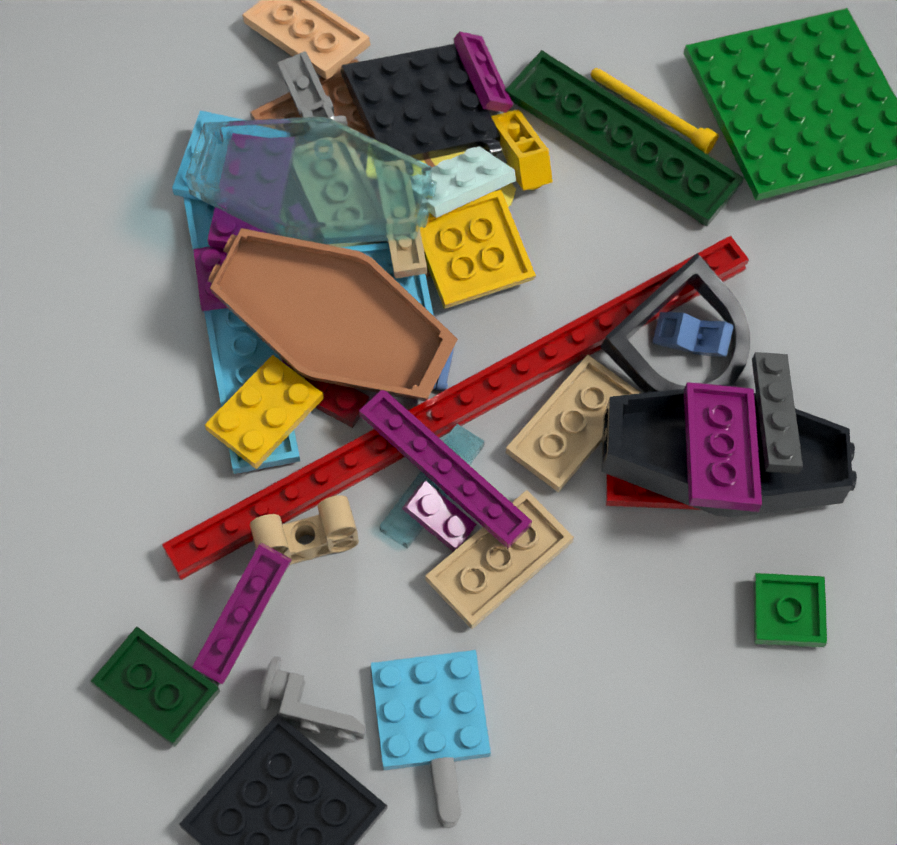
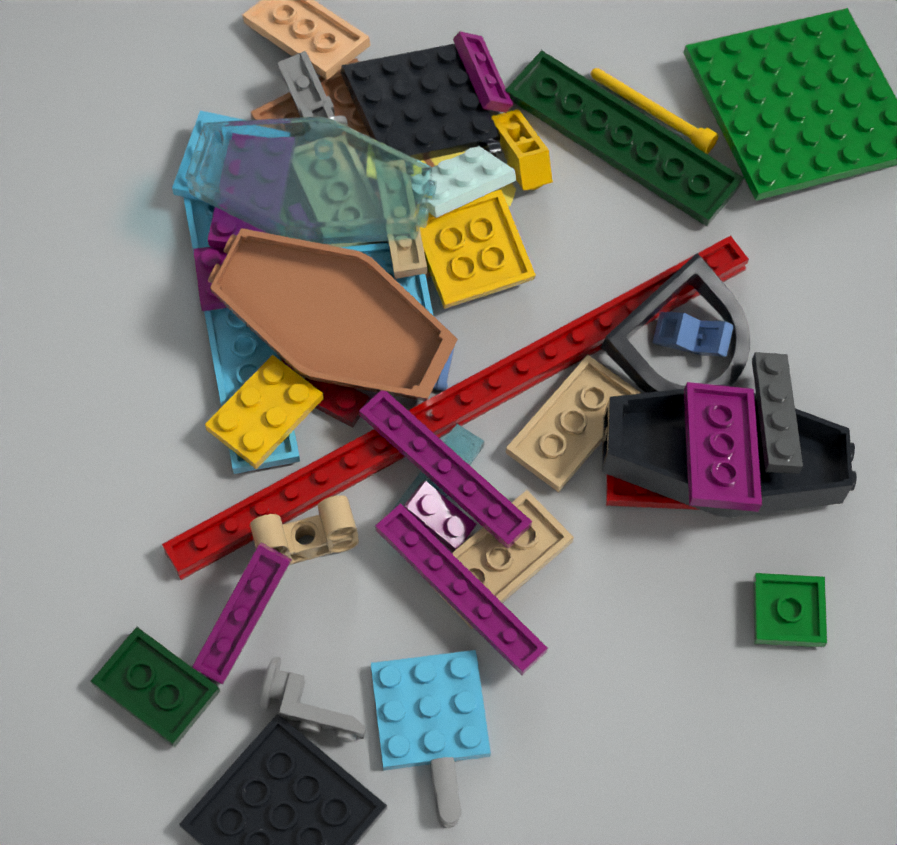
none -> magenta plate [375,503,548,676]

